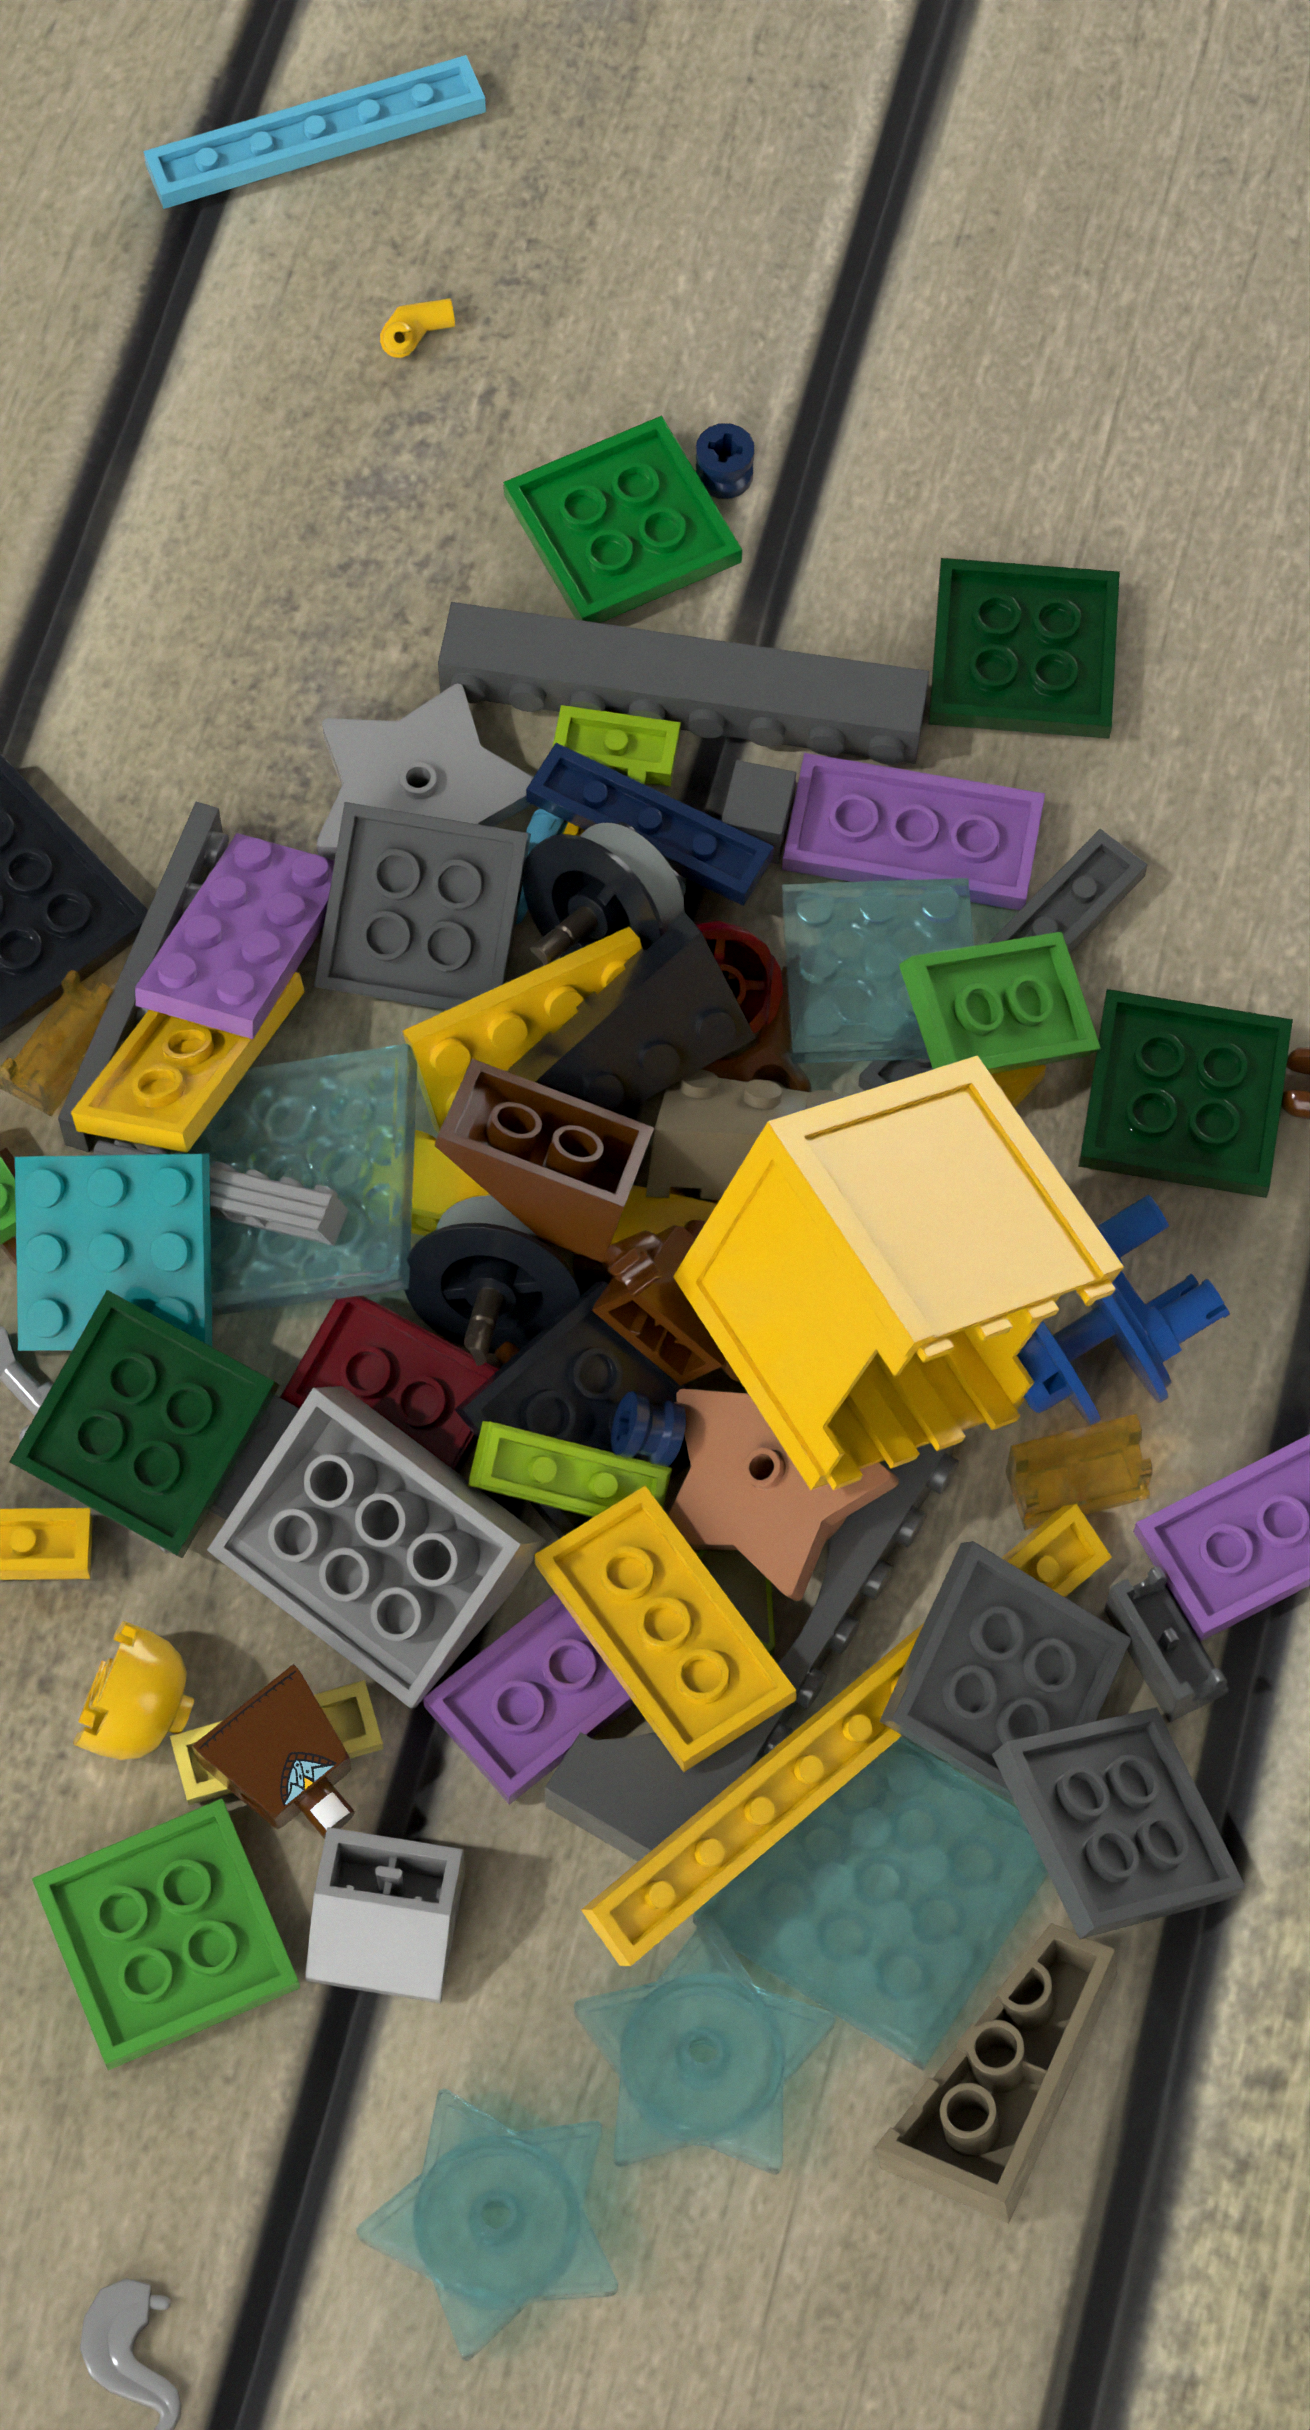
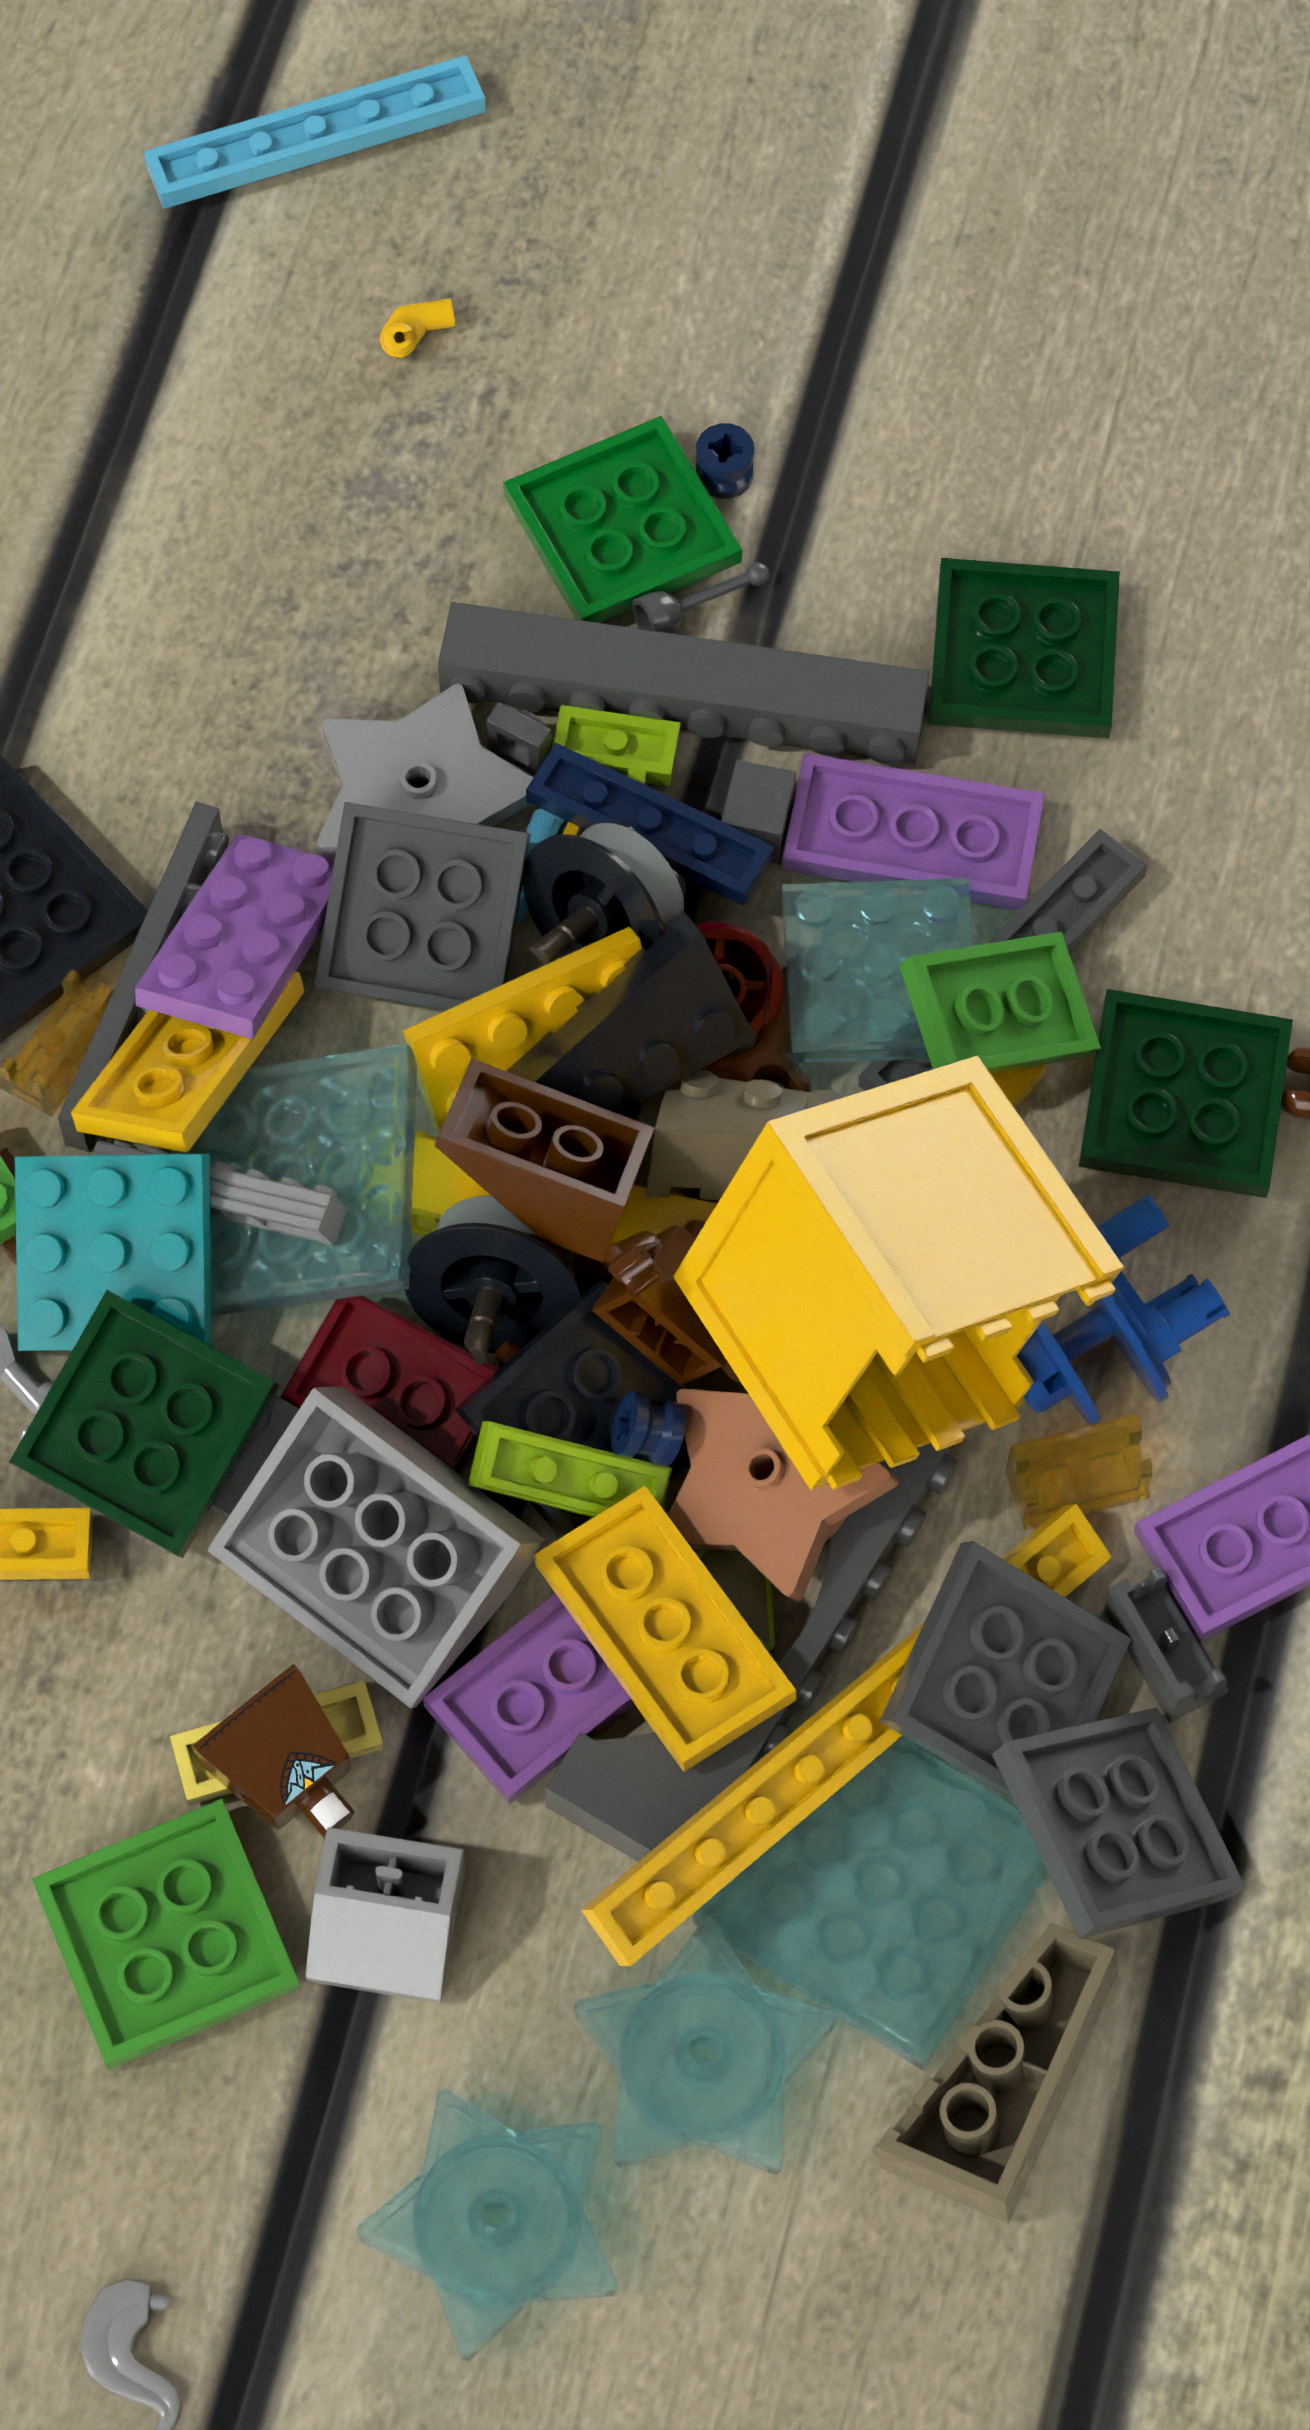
yellow cylinder [73,1621,194,1760] -> none
none -> flat silver plate [486,702,552,775]
none -> dark grey hinge [632,562,769,634]

